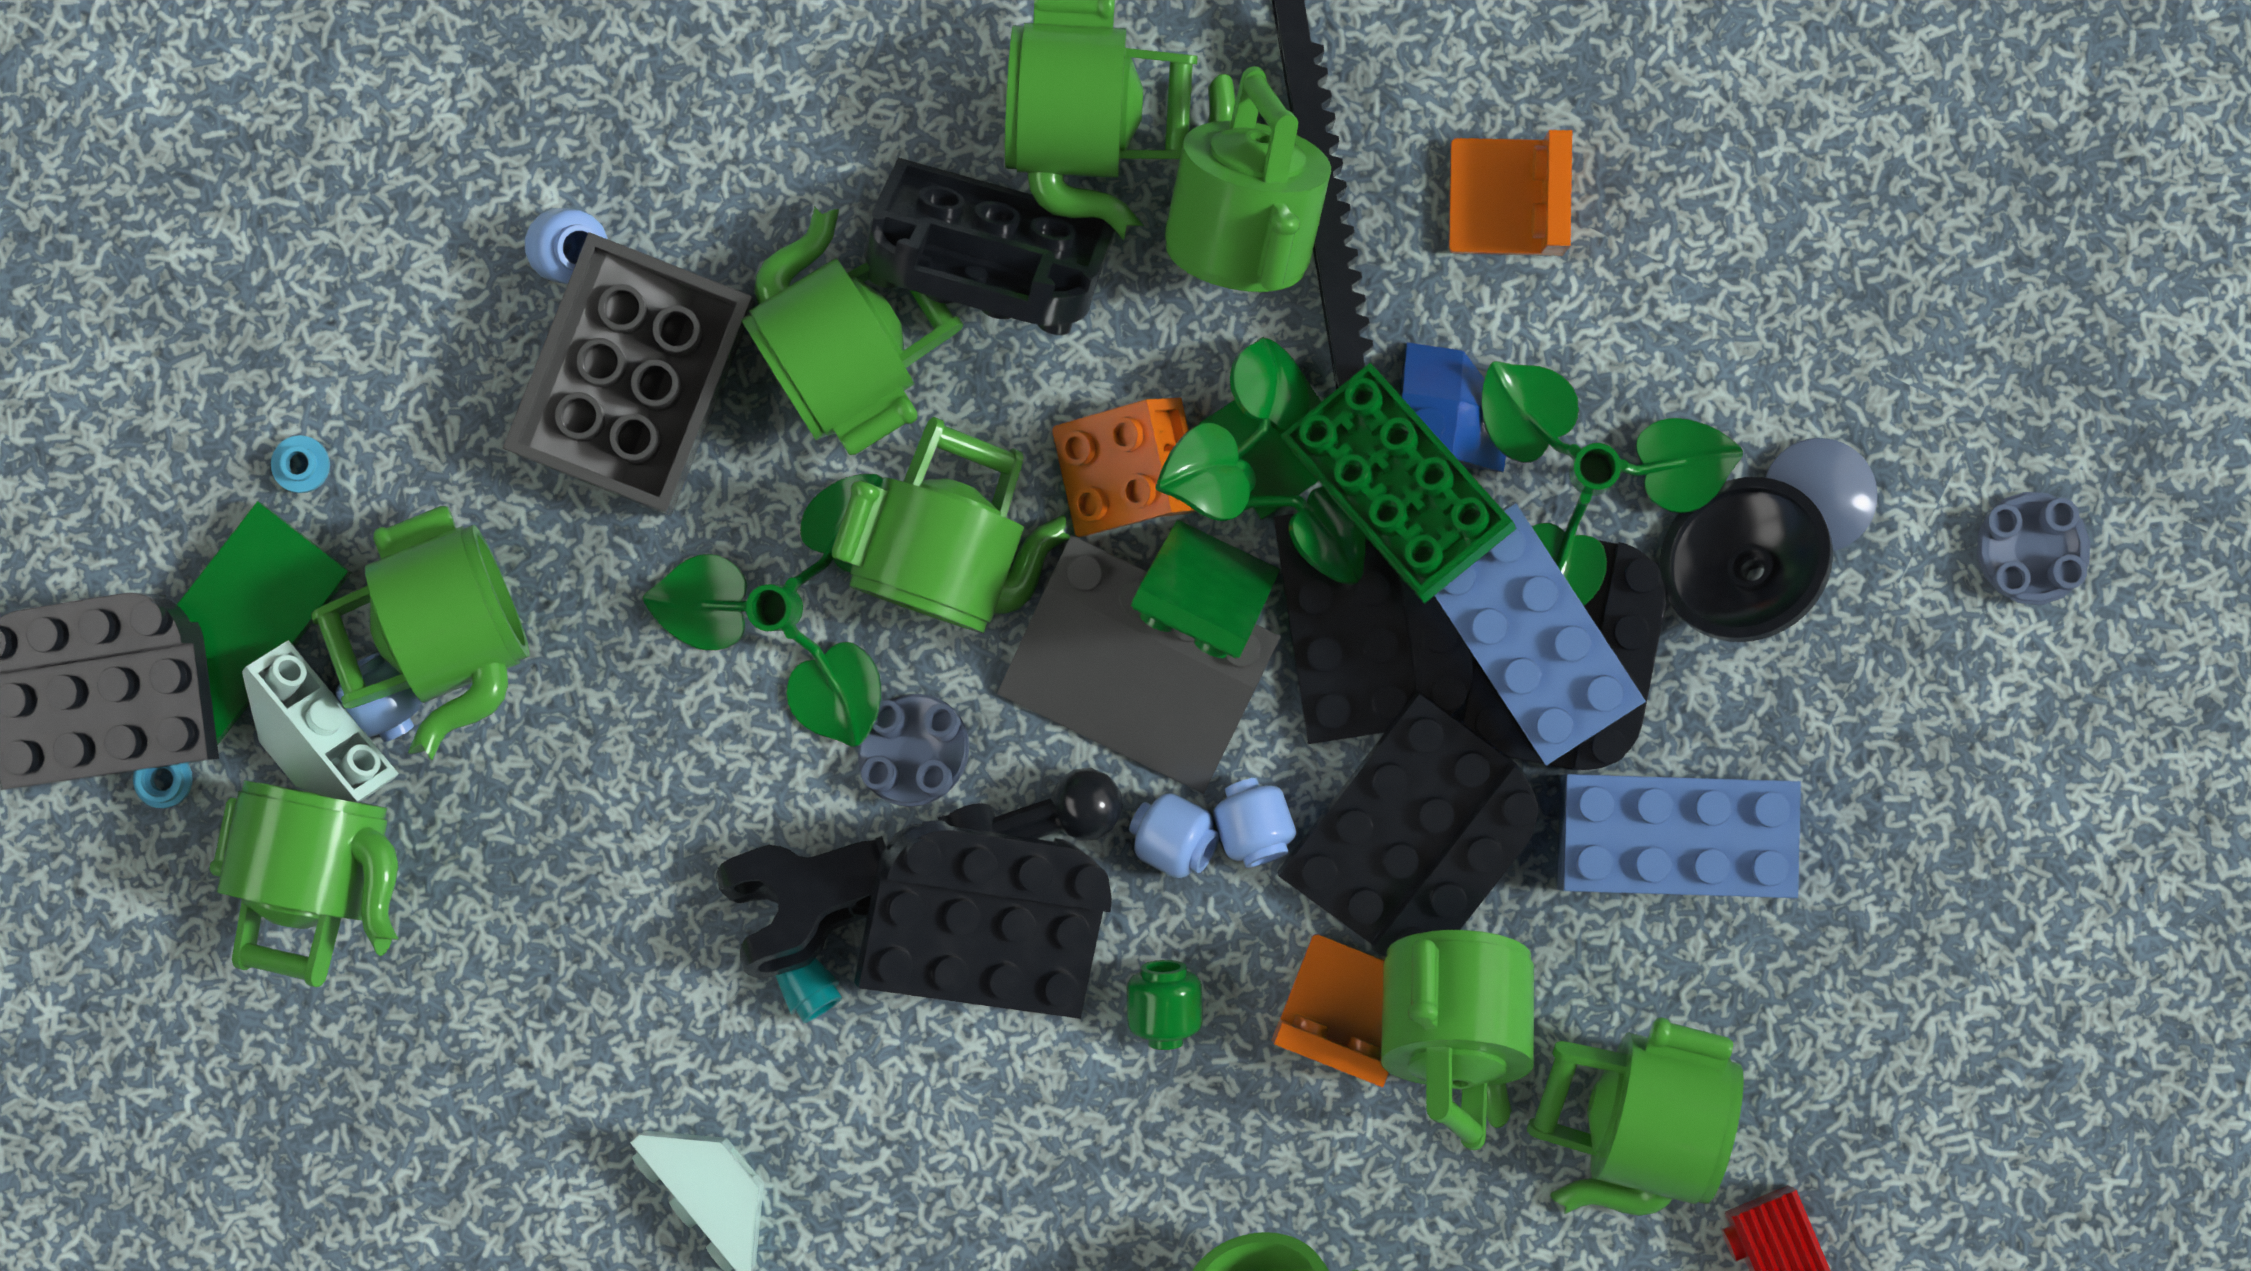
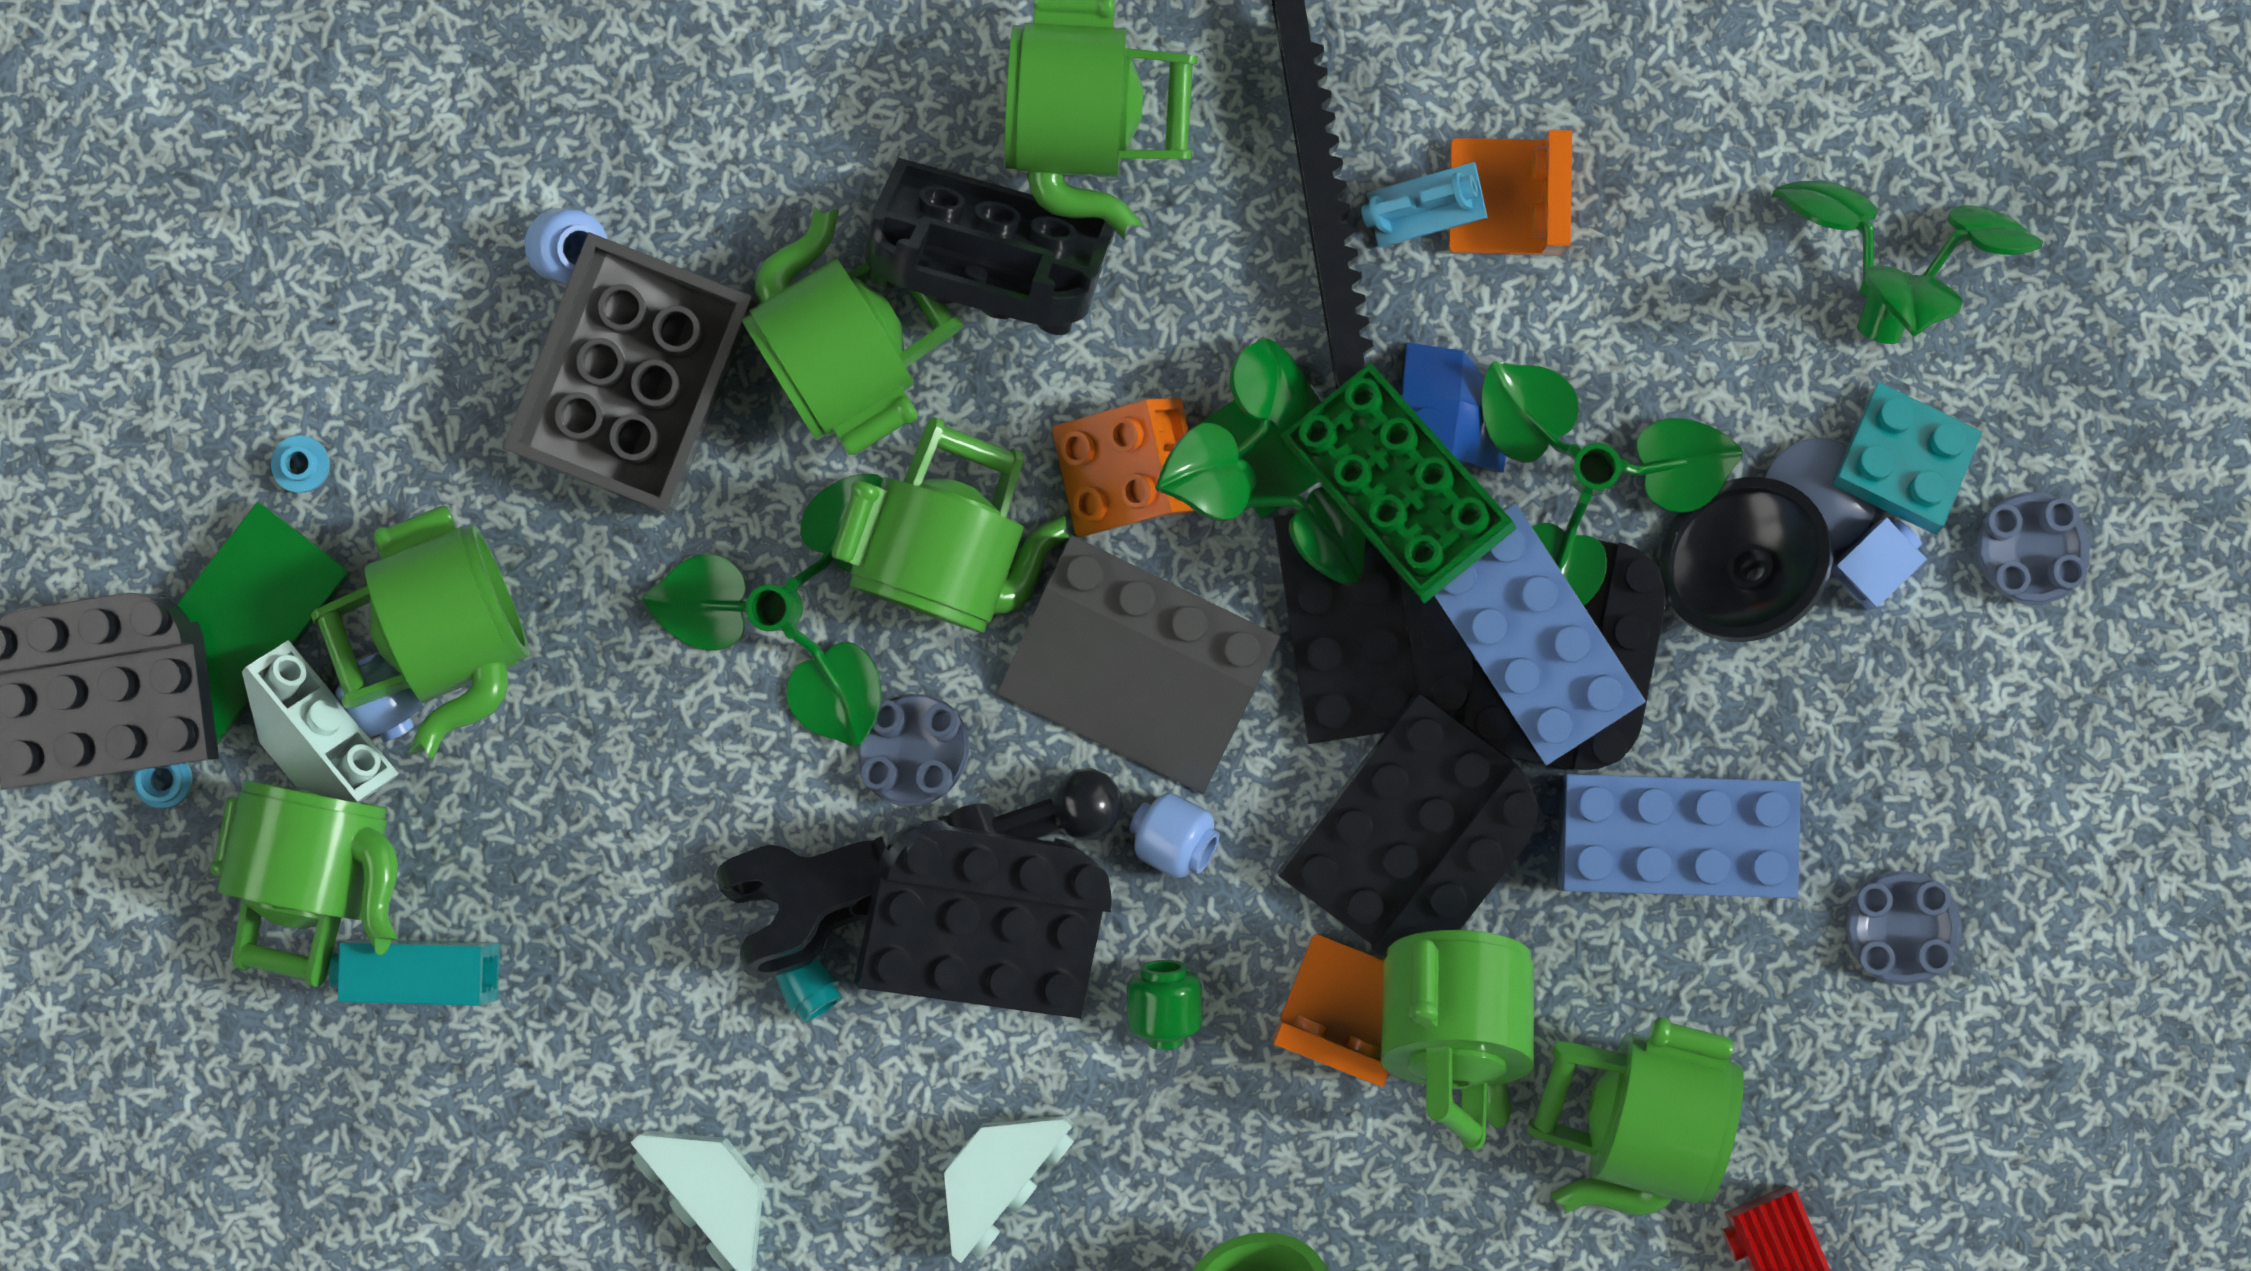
green tile [1130,519,1280,659] -> none
bright green piece [1165,66,1331,292] -> none
light blue head [1213,778,1296,868] -> none
none -> teal brick [329,939,500,1006]
none -> light aqua slope [944,1115,1074,1263]
none -> medium azure hinge [1361,162,1488,248]
none -> green plant [1771,181,2043,344]
none -> light blue brick [1831,518,1927,610]
none -> teal plate [1832,382,1982,535]
none -> sand blue dish [1845,870,1963,986]

